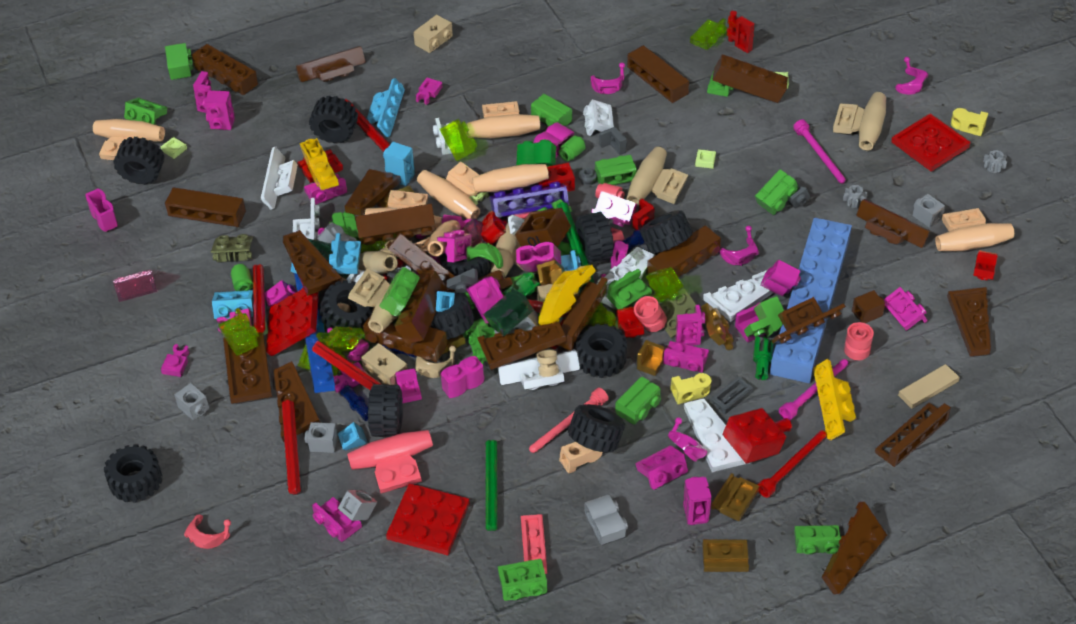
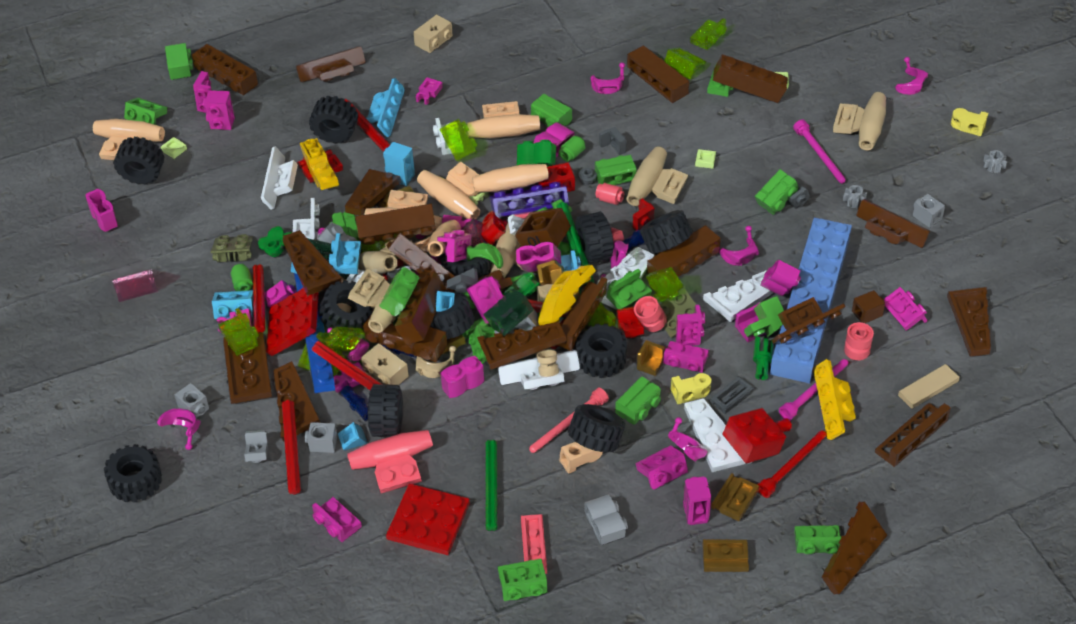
dark pink plate [161,344,189,377] -> none
reddish brown brick [165,187,246,227] -> none
coral helmet [184,514,231,549] -> none
dark pink bracket [304,174,347,204] -> none
light grey brick [338,490,377,521] -> none
dark pink bracket [395,368,422,403] -> none
white bracket [583,99,614,136] -> none
bracket [591,192,637,227] -> none
pearl gold plate [701,303,733,350] -> none
red plate [727,11,755,53] -> none
red plate [891,113,970,172] -> none
light nougat plate [935,208,1014,251] -> none
red bracket [973,250,998,280] -> none
none -> dark pink helmet [157,408,201,450]
none -> light grey bracket [244,430,268,463]
none -> green plate [258,226,293,257]
none -> clear neon green bracket [664,47,707,79]

